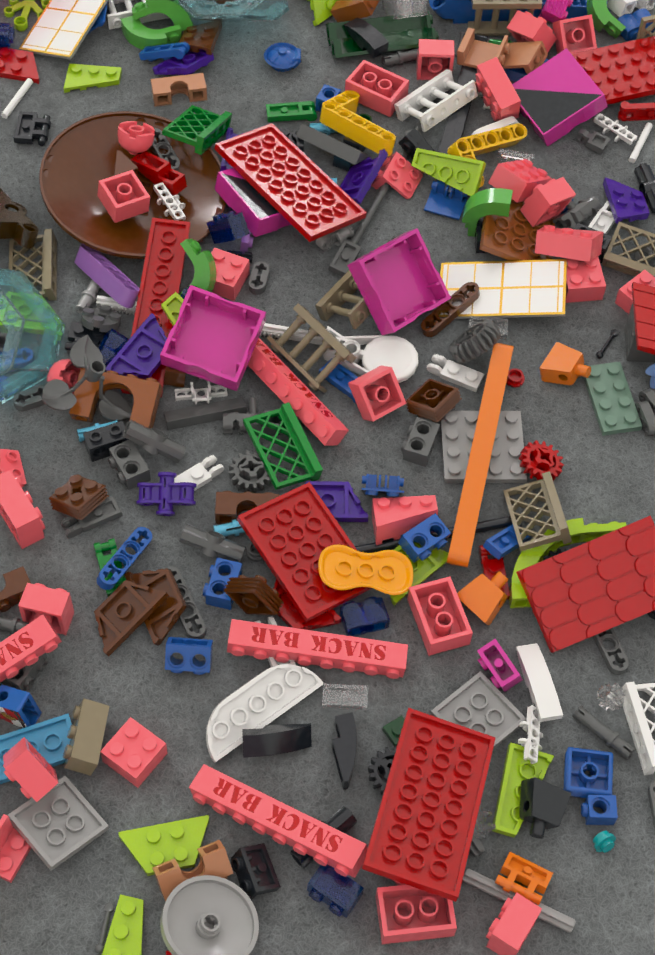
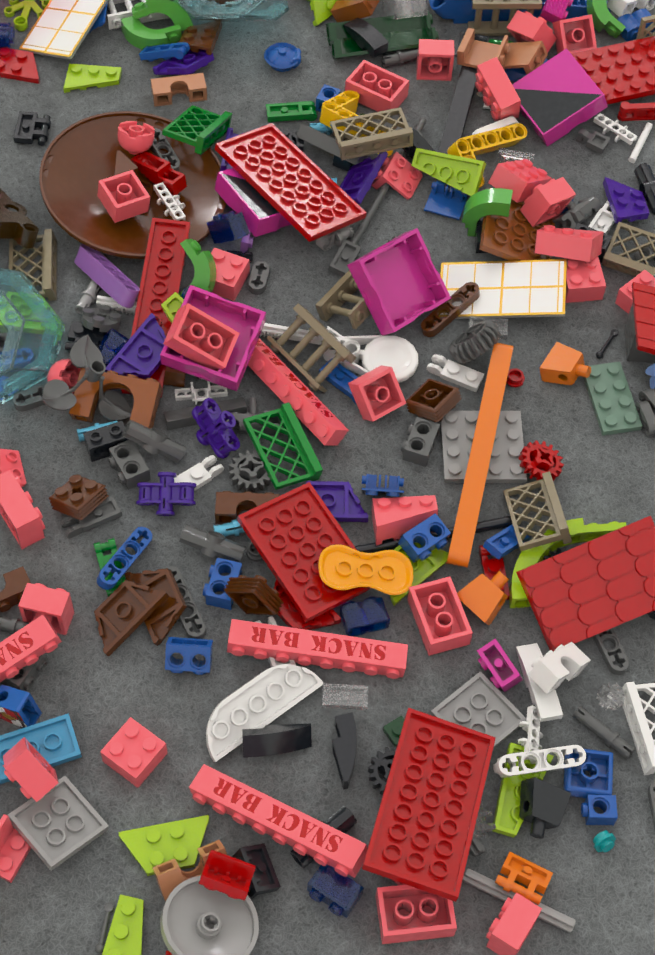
white bar [1,78,33,119] -> none
dark tan brick [63,698,110,776] -> none
white fence [394,69,478,132] -> none
none -> coral brick [163,303,240,372]
none -> dark purple axle [192,398,240,459]
none -> red bracket [199,850,256,901]
none -> dark tan fence [330,107,413,160]
none -> white beam [493,745,586,778]
none -> white arch [528,642,591,694]

